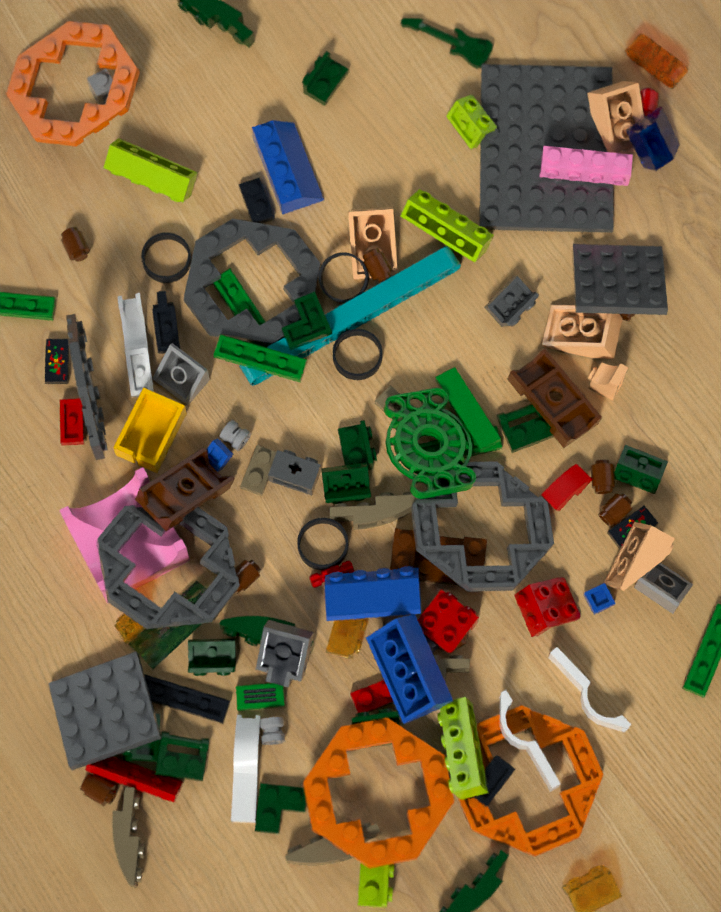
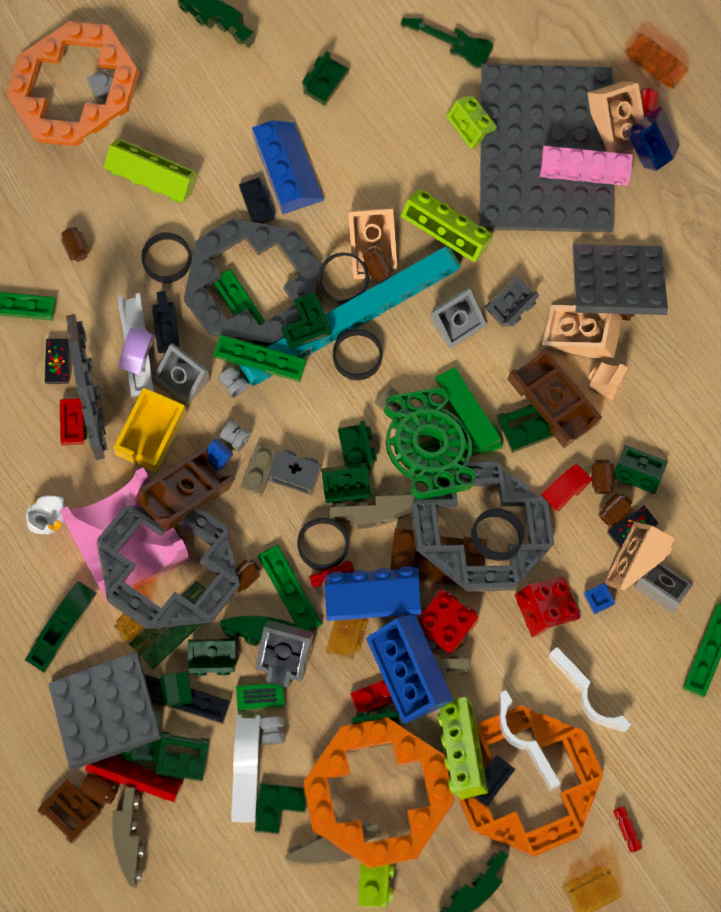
none -> white hair [25,495,64,535]
none -> dark green slope [25,581,97,673]
none -> reddish brown plate [37,779,102,844]
none -> lavender brick [118,328,155,375]
none -> dark green piece [160,671,193,707]
none -> light grey wheel [218,366,249,398]
none -> green tile [257,544,322,631]
none -> light grey slope [430,288,487,348]
none -> black tyre [471,508,525,561]
none -> red axle [613,806,642,853]

